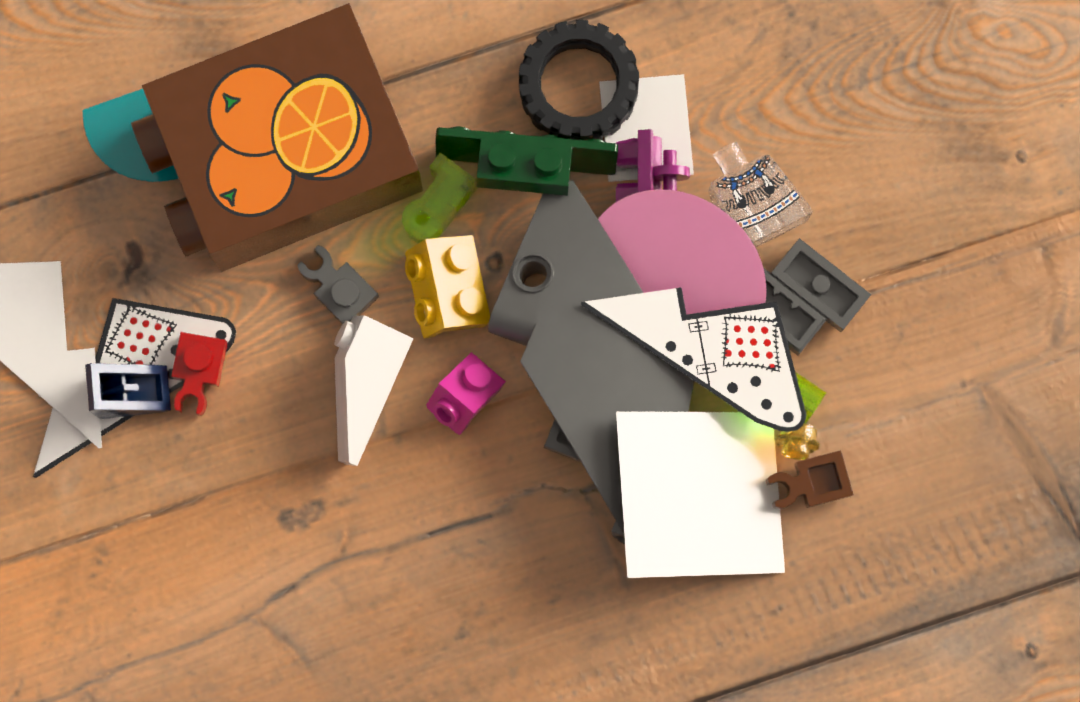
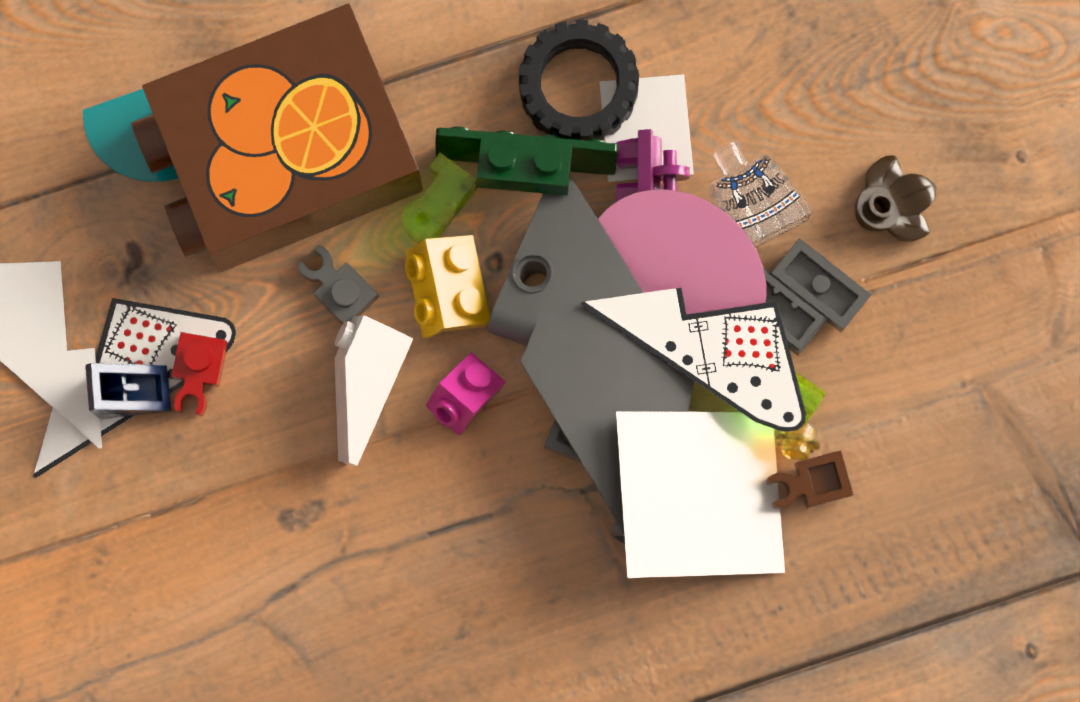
none -> dark brown plate [855,155,936,242]

